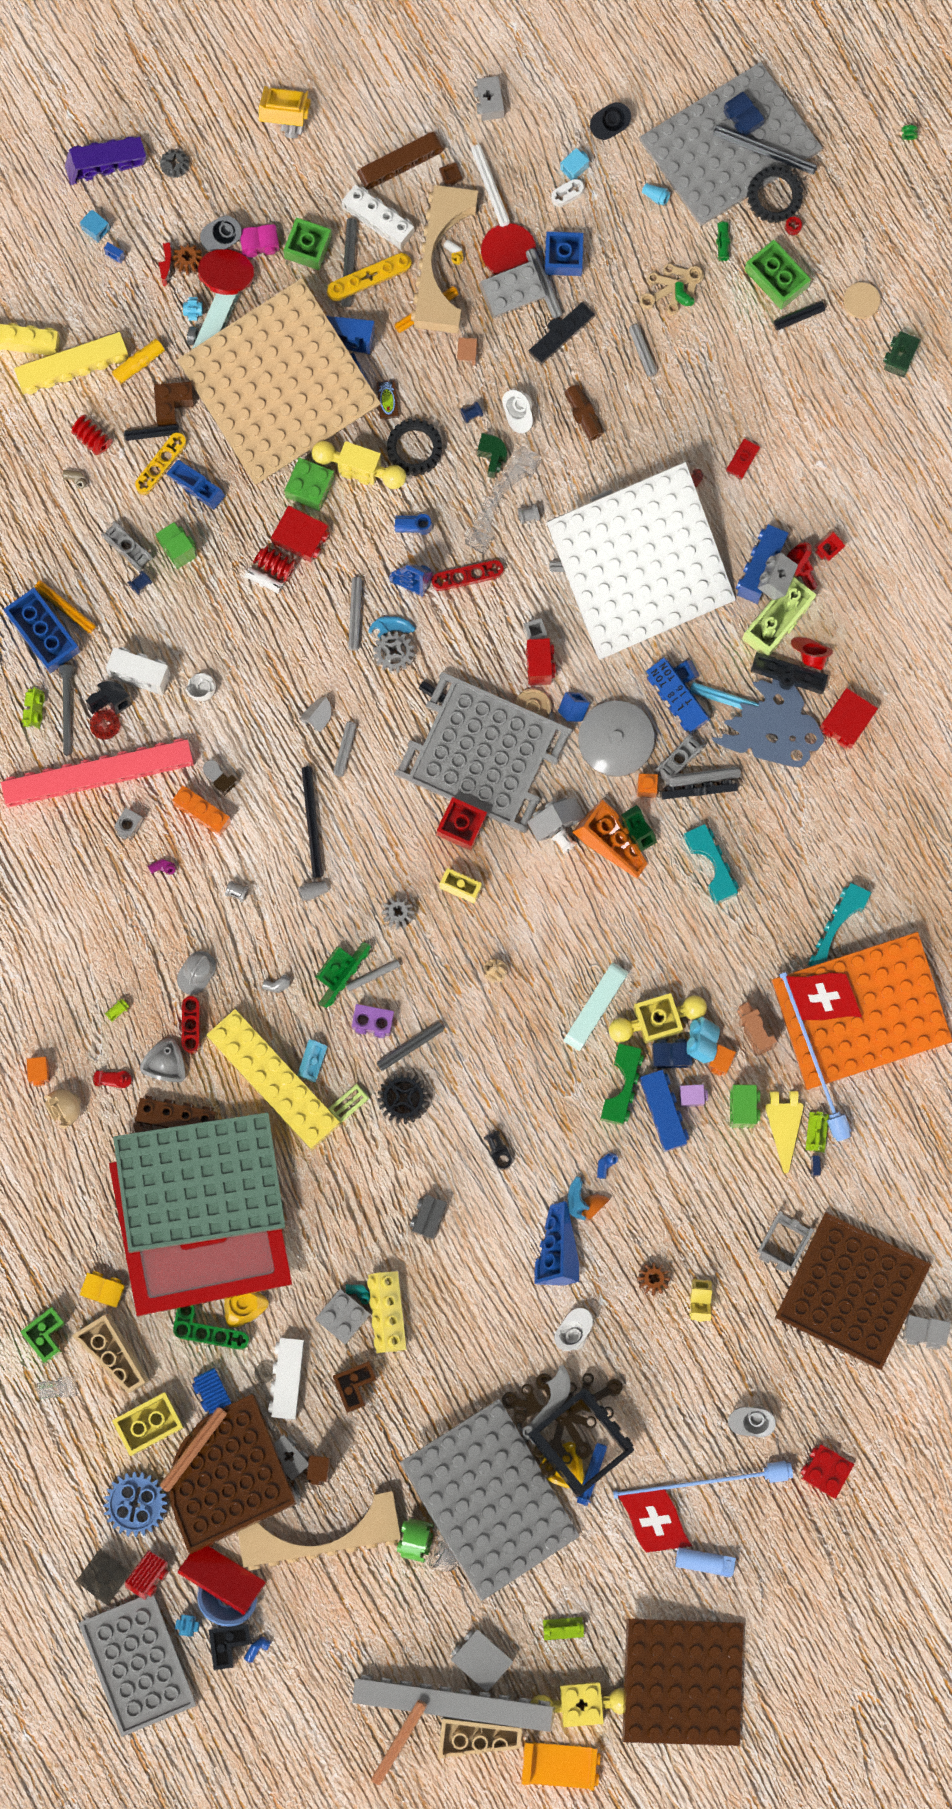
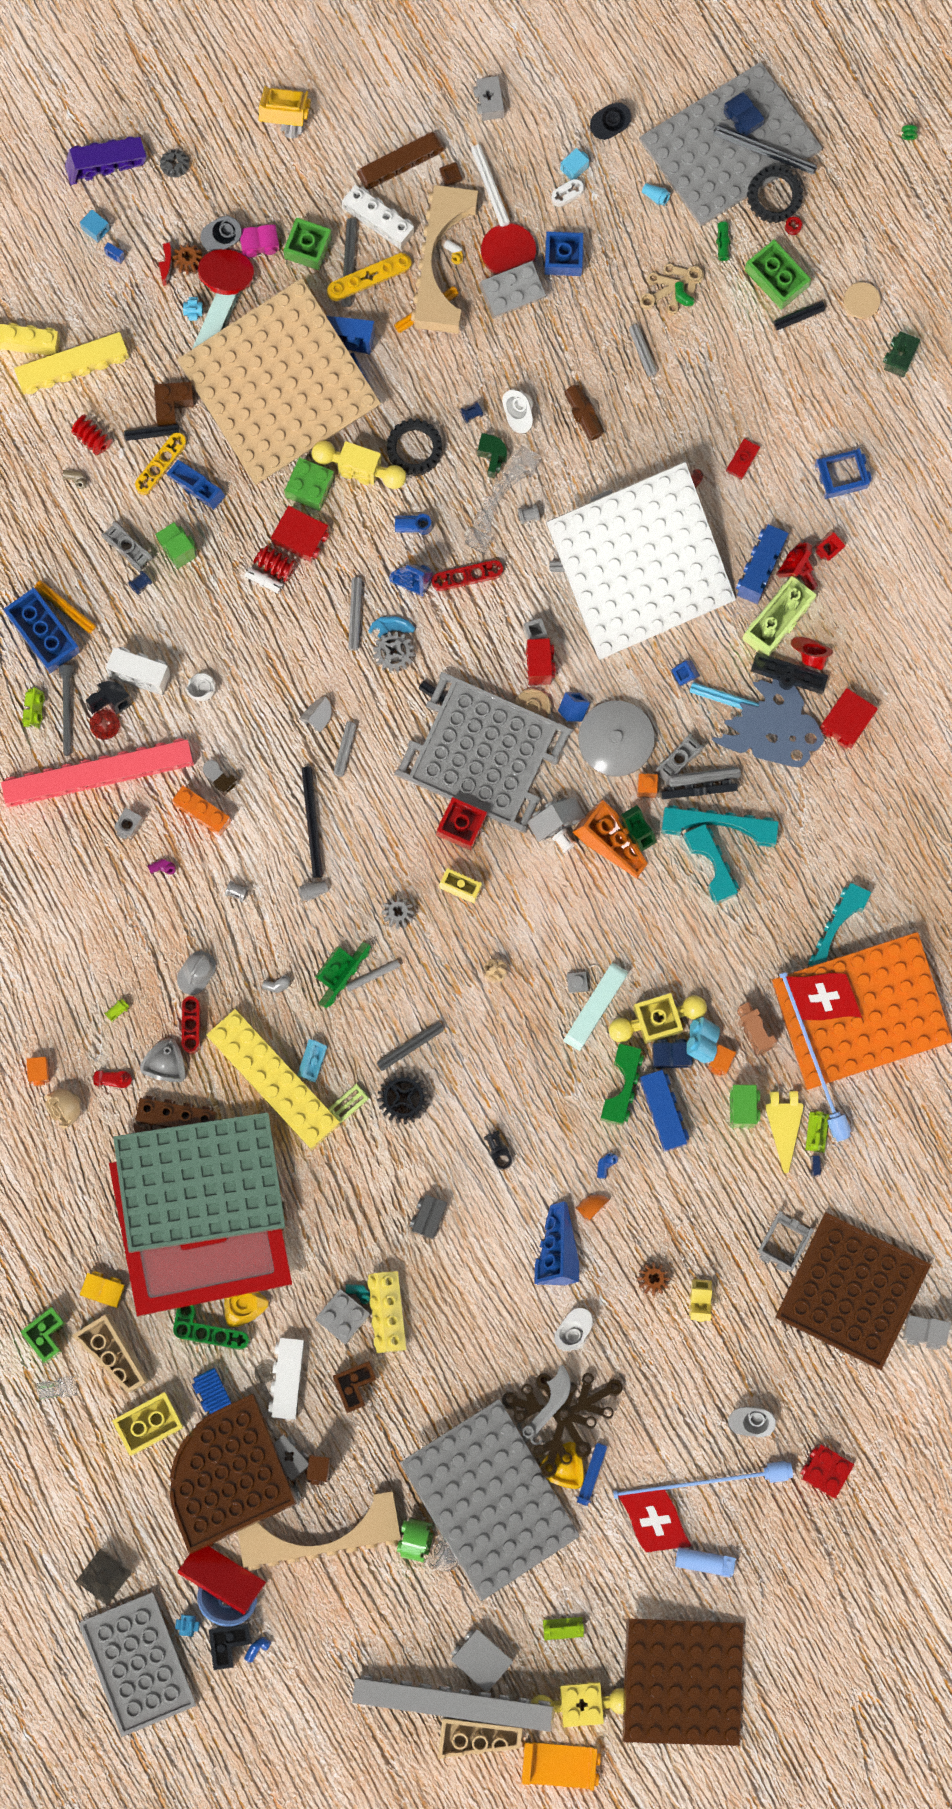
medium blue gear [103,1472,168,1537] -> none
yellow axle [111,338,165,384] -> none
red brick [125,1550,169,1600] -> none
nougat axle [160,1407,227,1492] -> none
dark grey tile [187,326,199,346] -> none
medium lavender brick [351,1004,394,1038] -> none
nougat axle [371,1700,427,1785] -> none
tile [376,380,399,420] -> none
nougat panel [457,338,477,366] -> none
light grey axle [526,248,562,319] -> none
black window [527,1388,635,1498] -> none
black hinge [528,302,595,365] -> none
dark azure piece [567,1176,589,1221] -> none
blue brick [646,658,711,733] -> none
lavender brick [679,1084,708,1107] -> none
light grey brick [757,553,798,600] -> none
none -> light grey plate [567,972,588,994]
none -> teal arch [661,805,779,848]
none -> blue window [814,448,872,499]

